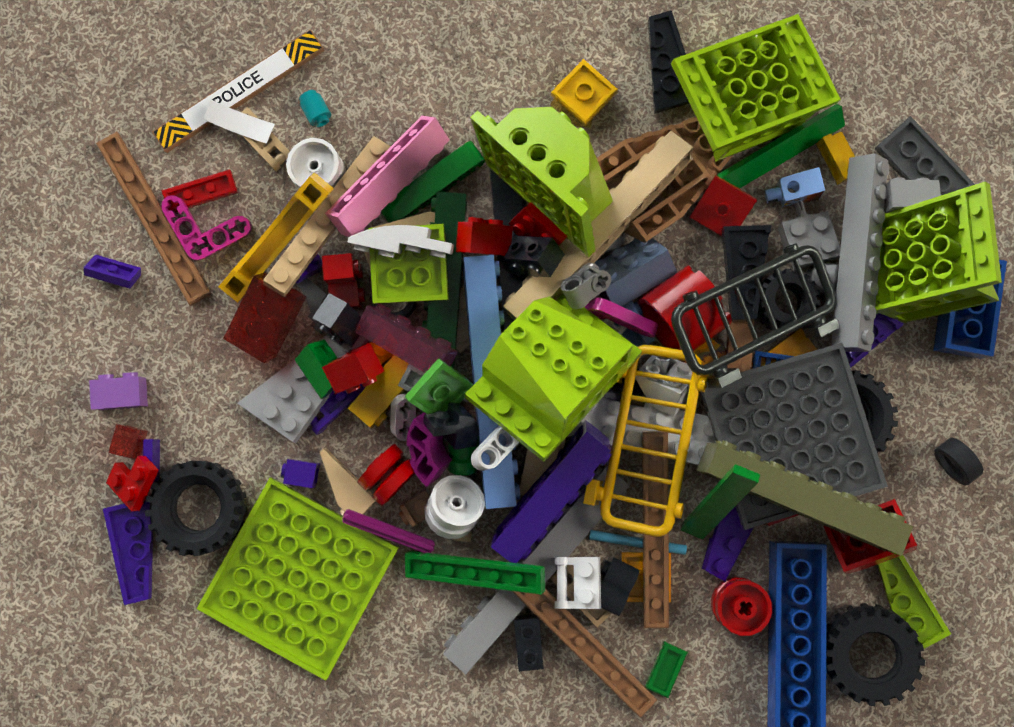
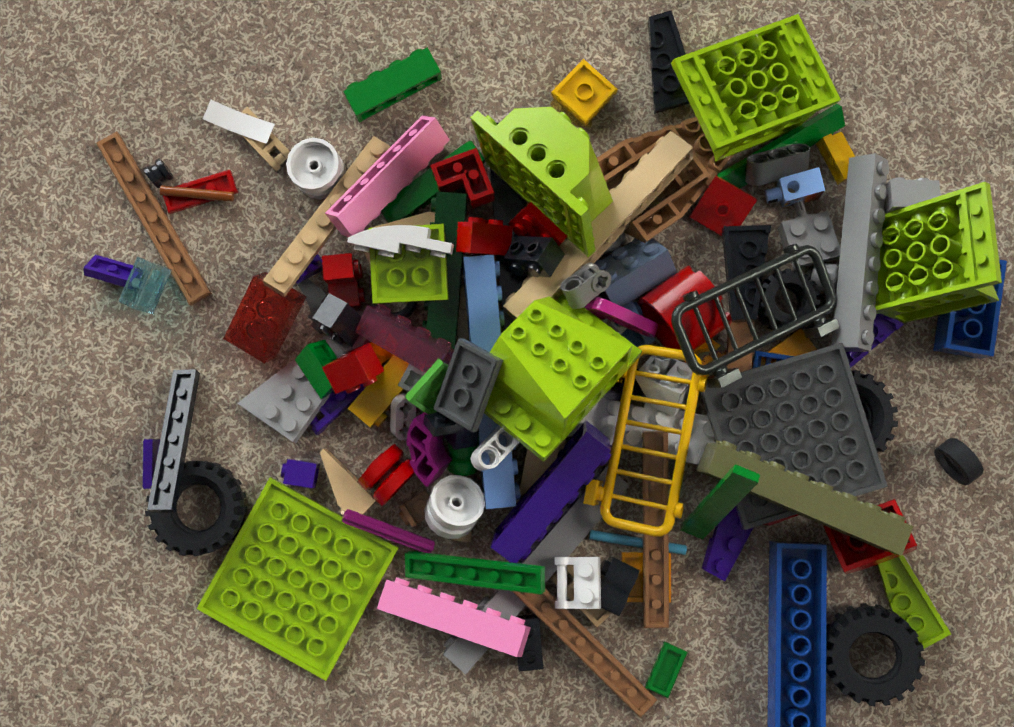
medium lavender brick [89,372,148,411] -> none
dark purple wing [103,499,153,605] -> none
red plate [106,456,159,512] -> none
clear red panel [109,424,148,459] -> none
tile [152,29,325,153] -> none
dark pink beam [161,195,252,260] -> none
yellow arch [218,172,334,303] -> none
teal brick [299,90,332,127] -> none
red wheel [711,577,772,636] -> none
dark grey tile [874,116,975,195] -> none
none -> clear light blue brick [119,256,172,314]
none -> black wheel [143,158,174,188]
none -> plate [147,369,200,513]
none -> dark orange bar [160,185,234,202]
none -> green brick [343,47,442,123]
none -> bright pink brick [377,577,531,657]
none -> red brick [430,148,495,209]
none -> dark grey tile [434,338,503,432]
none -> dark grey beam [745,143,810,186]

